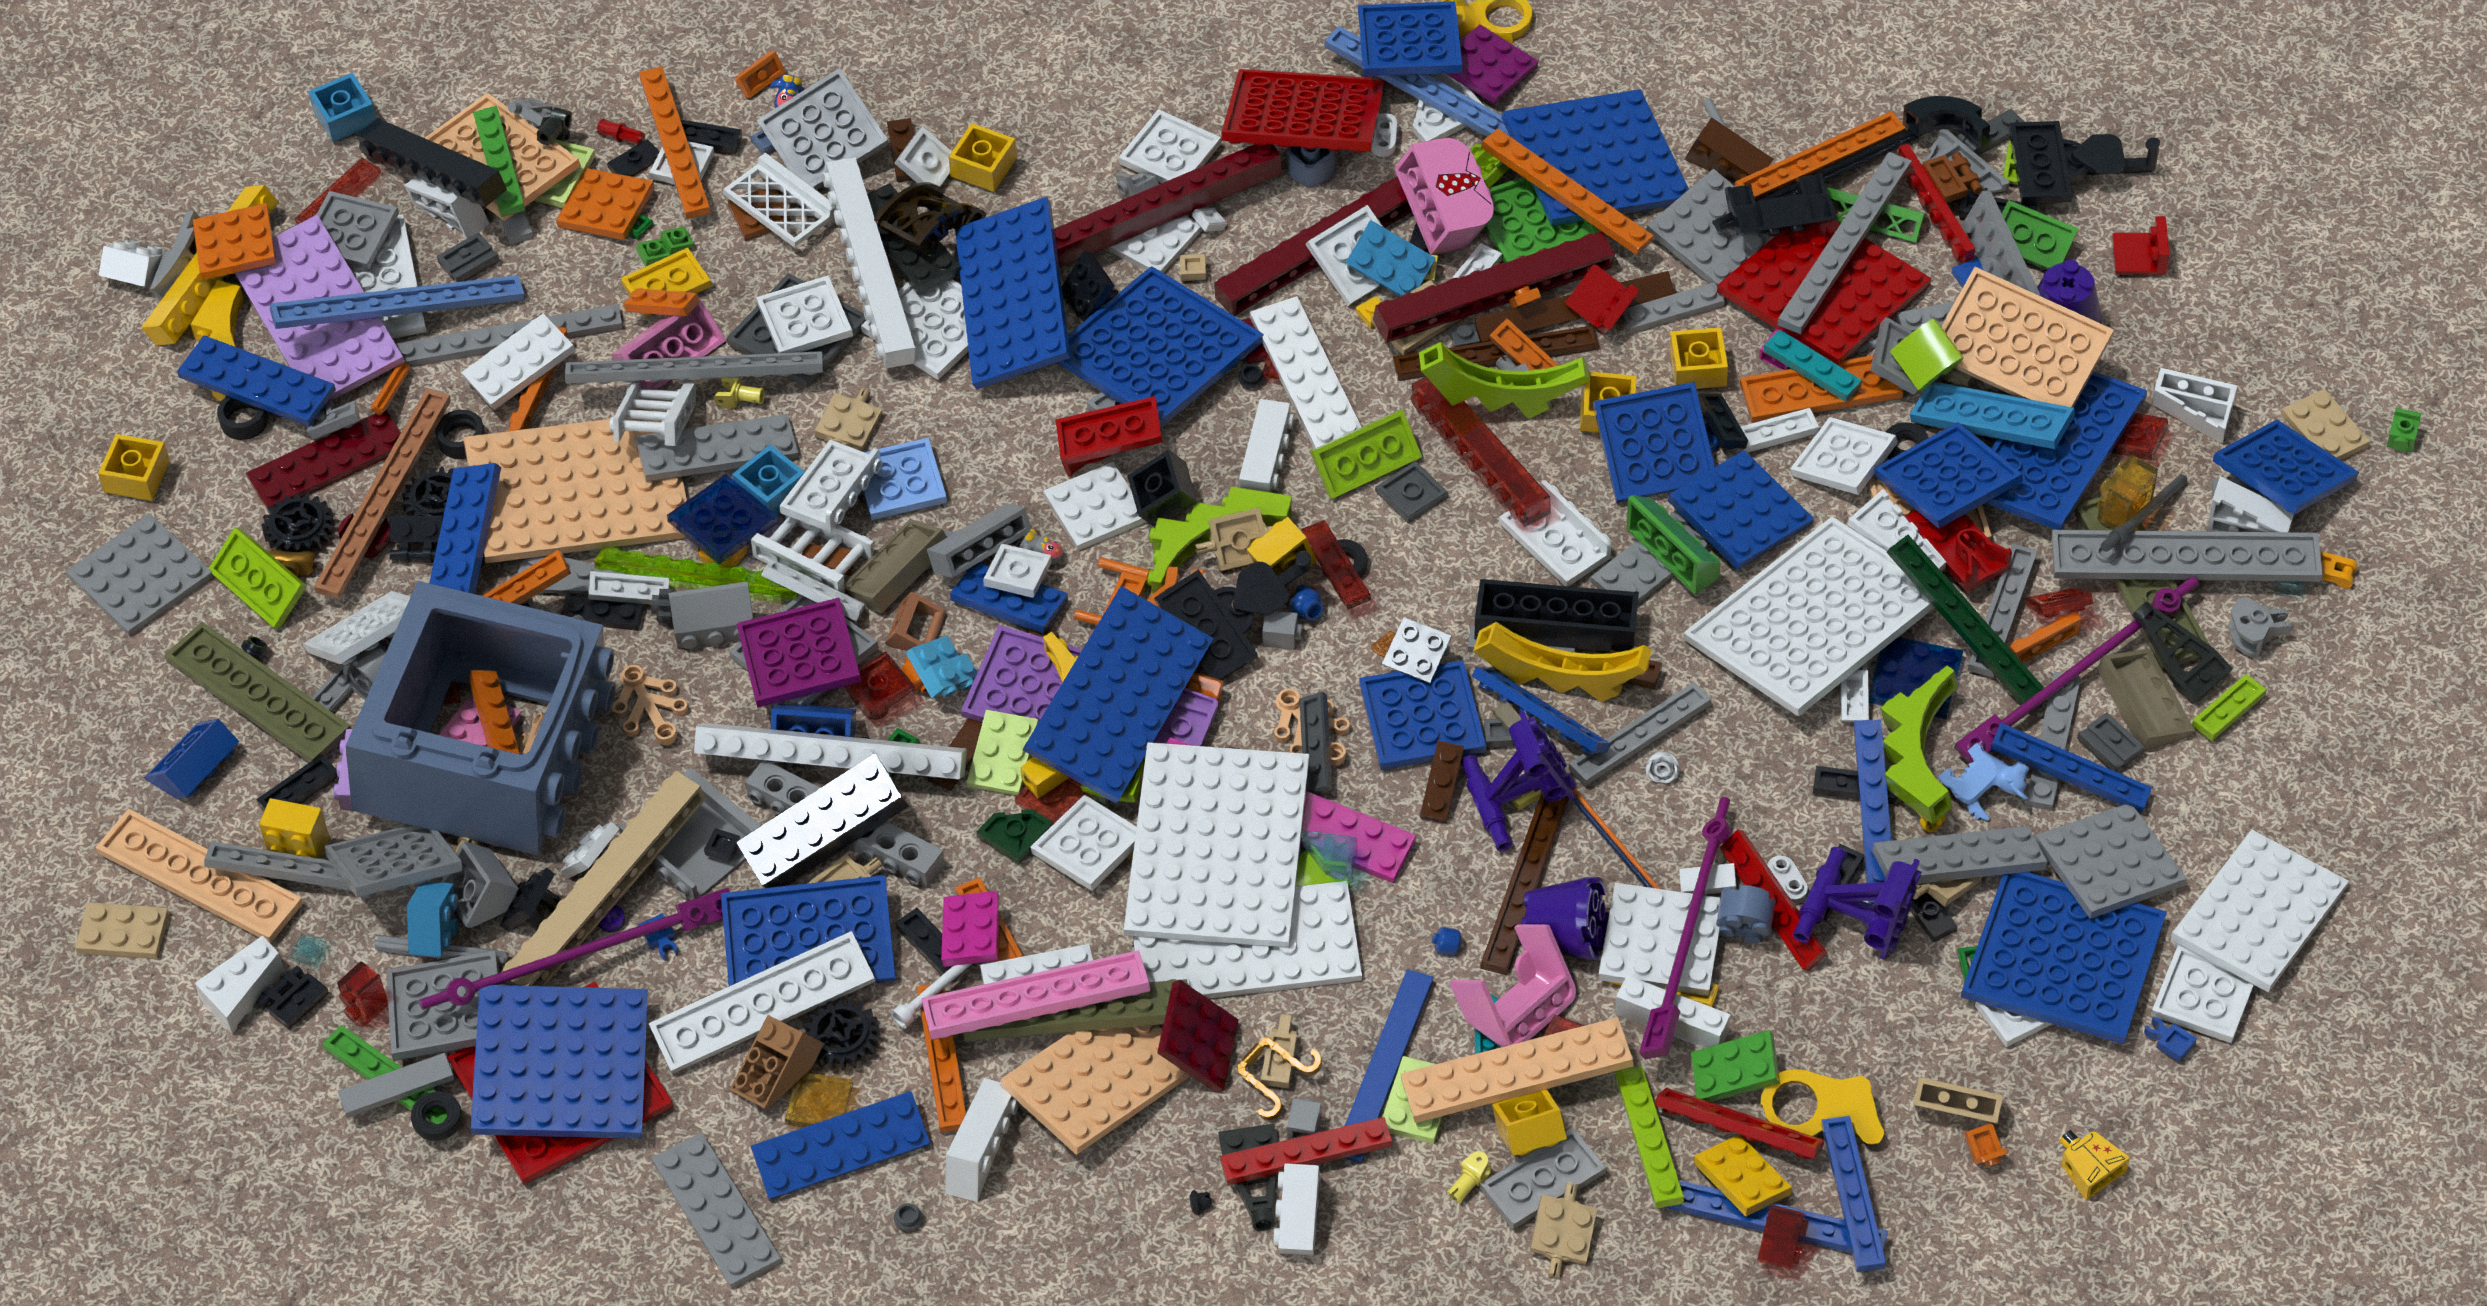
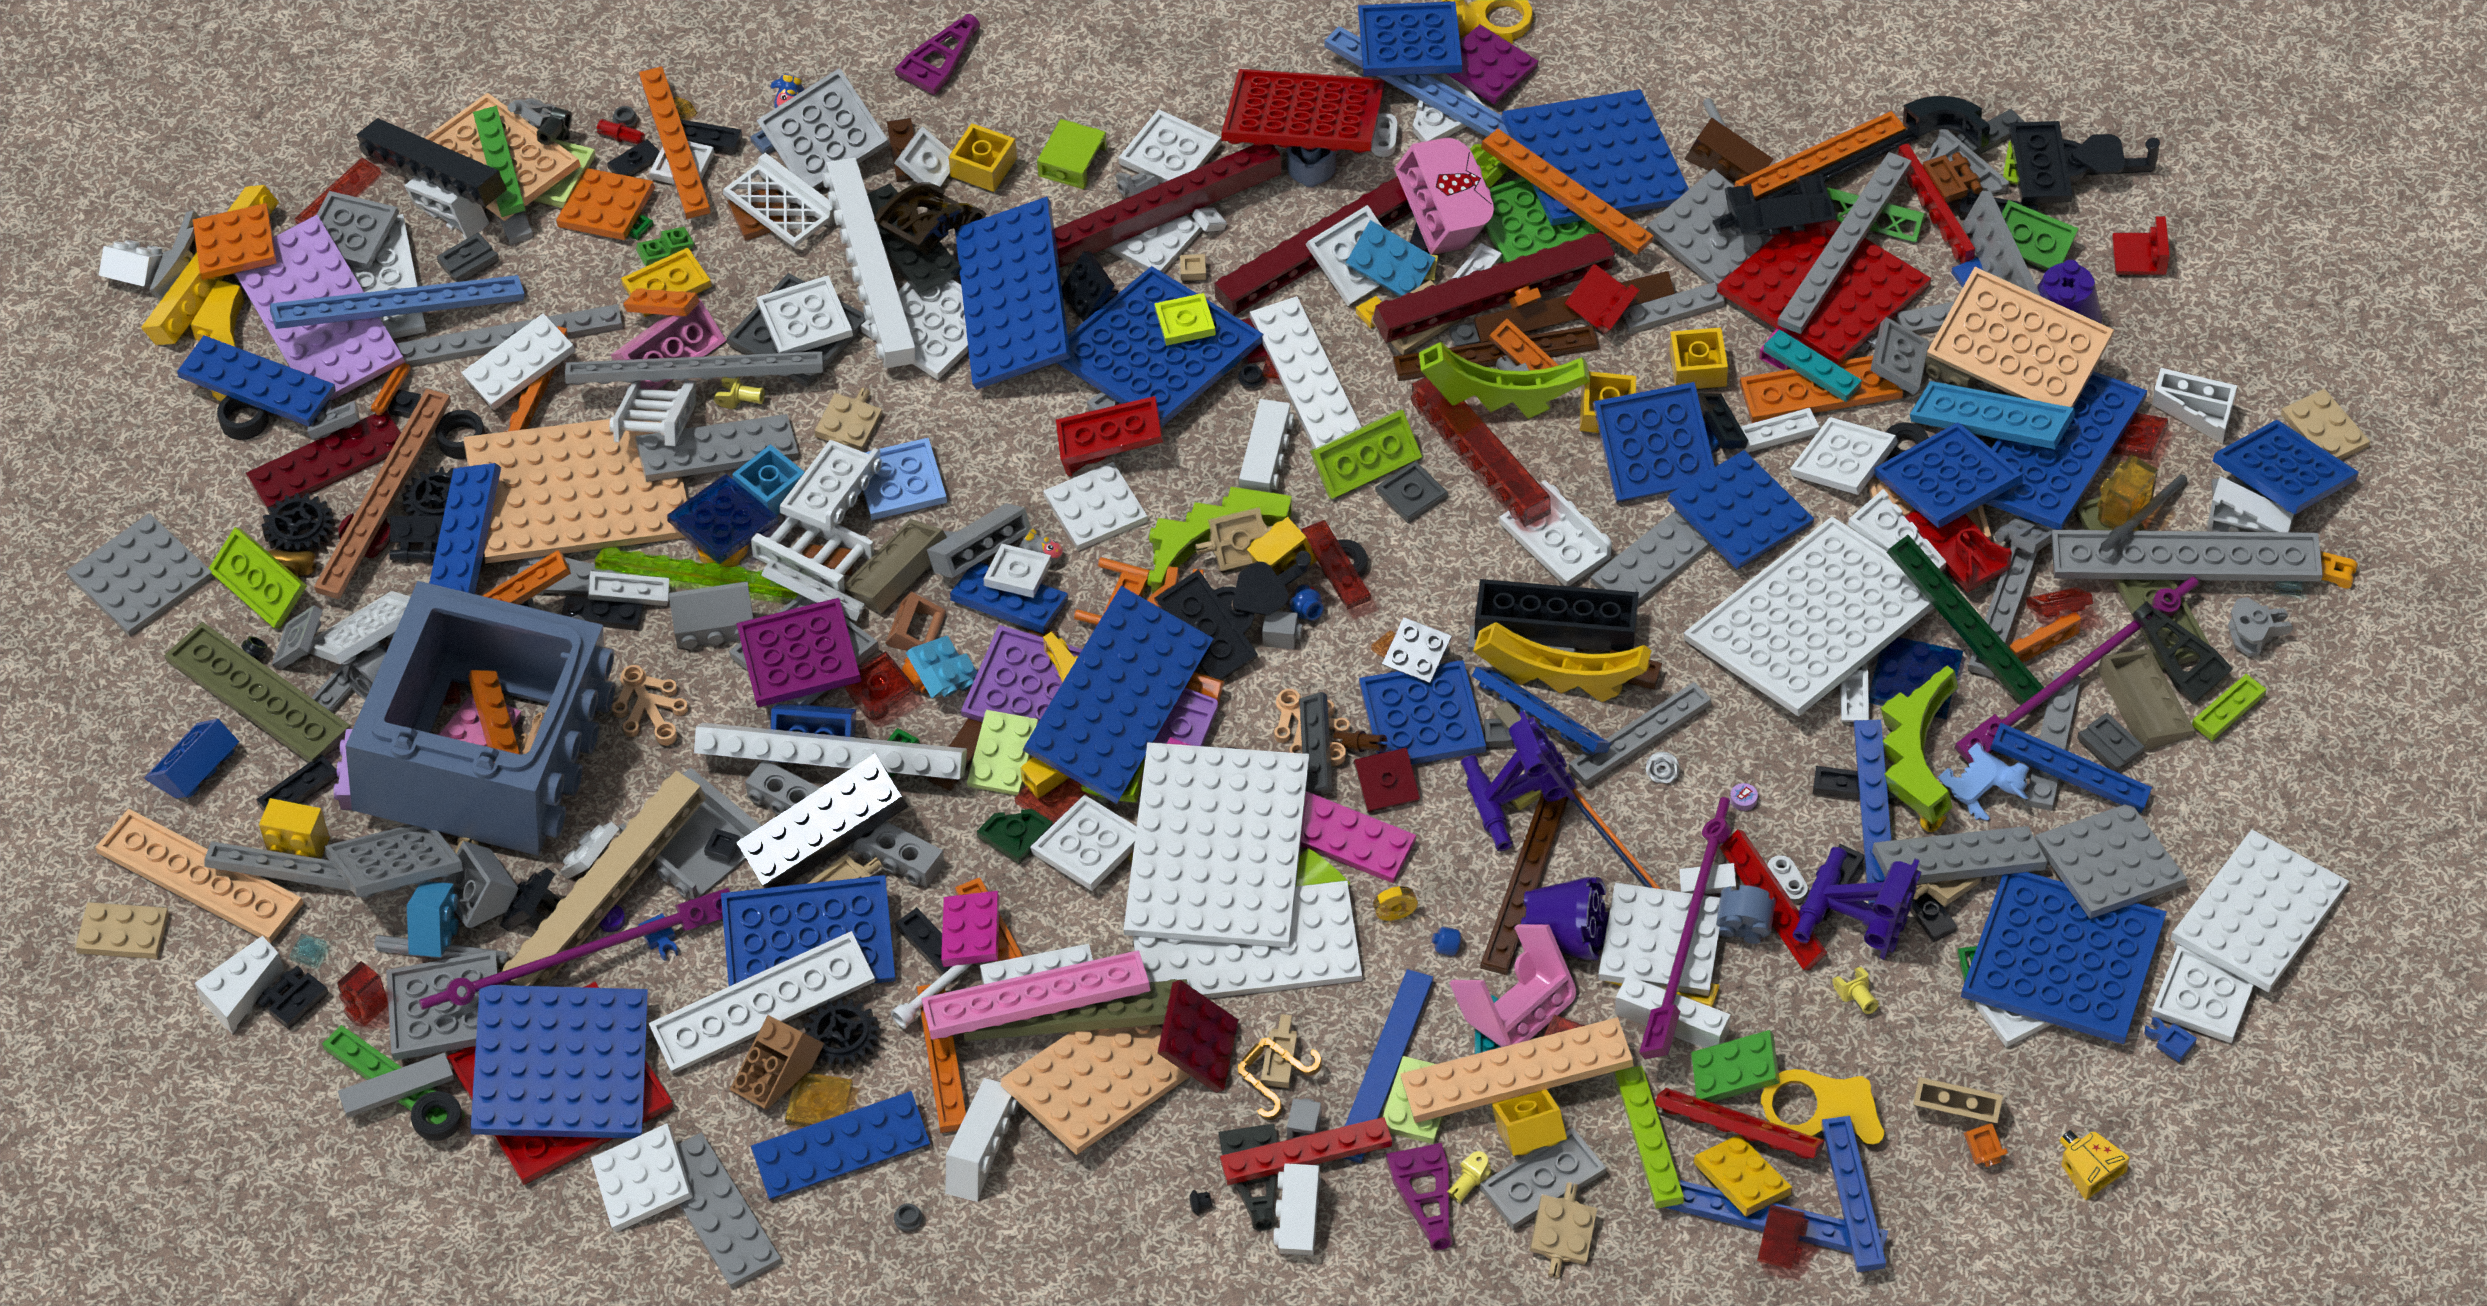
yellow brick [98,434,170,501] -> none
dark azure brick [308,72,376,142] -> none
dark grey gear [651,588,672,622] -> none
orange plate [734,51,786,98] -> none
black brick [1127,450,1198,527] -> none
clear light blue slope [1301,830,1358,879] -> none
reddish brown plate [1420,740,1464,823] -> none
bright green slope [1626,495,1720,595] -> none
lime slope [1890,318,1964,391] -> none
bright green brick [2387,408,2422,452] -> none
none -> light grey plate [271,605,323,670]
none -> black plate [388,389,421,418]
none -> white plate [591,1123,693,1232]
none -> dark grey plate [612,106,637,128]
none -> clear yellow slope [674,96,698,119]
none -> magenta plate [895,14,980,95]
none -> lime panel [1037,119,1107,190]
none -> neon yellow plate [1154,293,1216,346]
none -> reddish brown pin [1333,730,1388,752]
none -> dark red plate [1354,748,1420,813]
none -> yellow piece [1373,886,1418,921]
none -> magenta plate [1386,1143,1453,1251]
none -> lavender tile [1730,783,1758,811]
none -> light yellow piece [1832,966,1879,1014]
none -> light grey plate [1995,517,2055,554]

